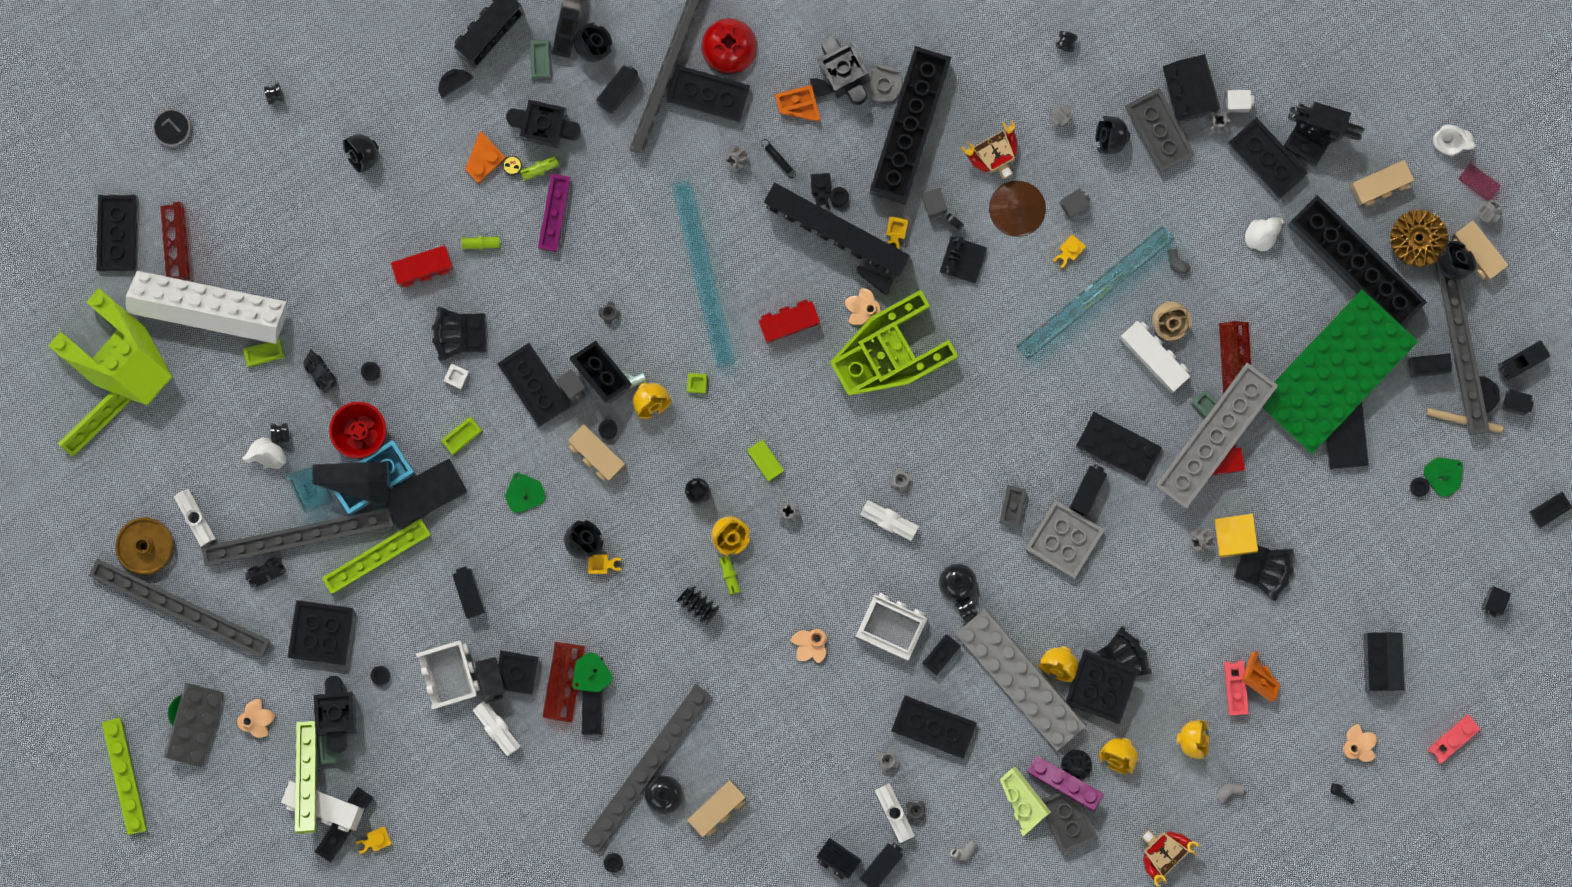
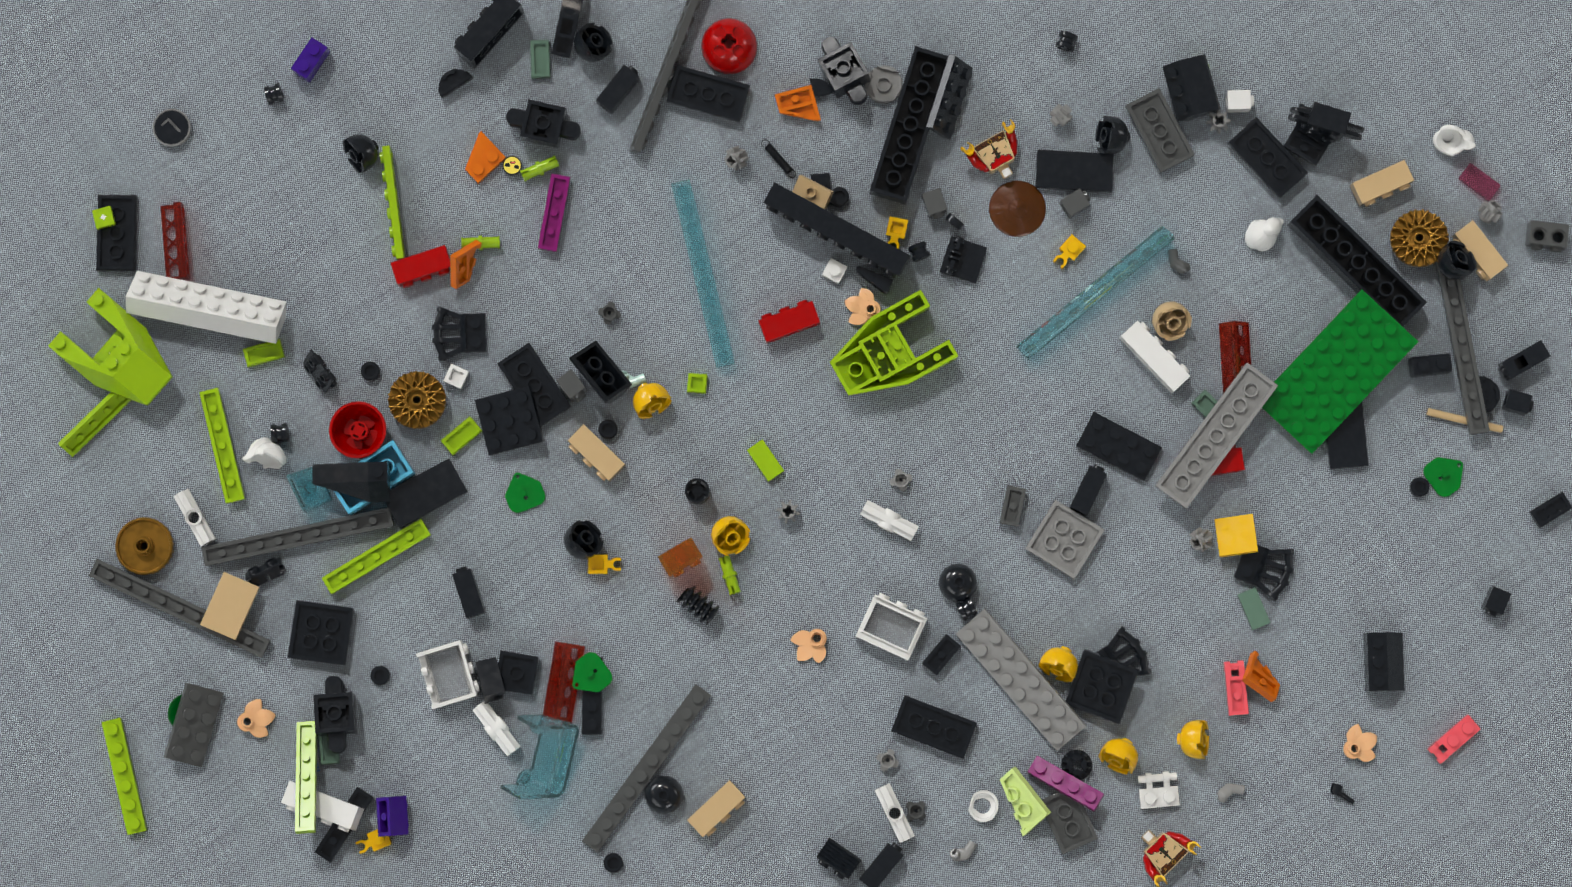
none -> lime tile [92,206,116,230]
none -> lime plate [199,388,245,504]
none -> tan tile [200,572,260,640]
none -> dark purple brick [291,37,330,83]
none -> dark purple brick [376,796,409,837]
none -> lime plate [379,145,406,260]
none -> pearl gold wheel [388,371,446,429]
none -> orange wing [450,240,482,289]
none -> black plate [475,386,545,456]
none -> clear light blue windscreen [501,715,579,800]
none -> clear orange brick [658,537,703,578]
none -> tan plate [792,175,834,209]
none -> white plate [822,258,848,284]
none -> black wheel [908,241,931,262]
none -> black plate [926,55,973,140]
none -> white piece [968,790,999,822]
none -> black tile [1035,150,1114,192]
none -> white plate [1138,771,1180,809]
none -> sand green tile [1237,587,1271,630]
none -> dark grey brick [1525,220,1569,252]

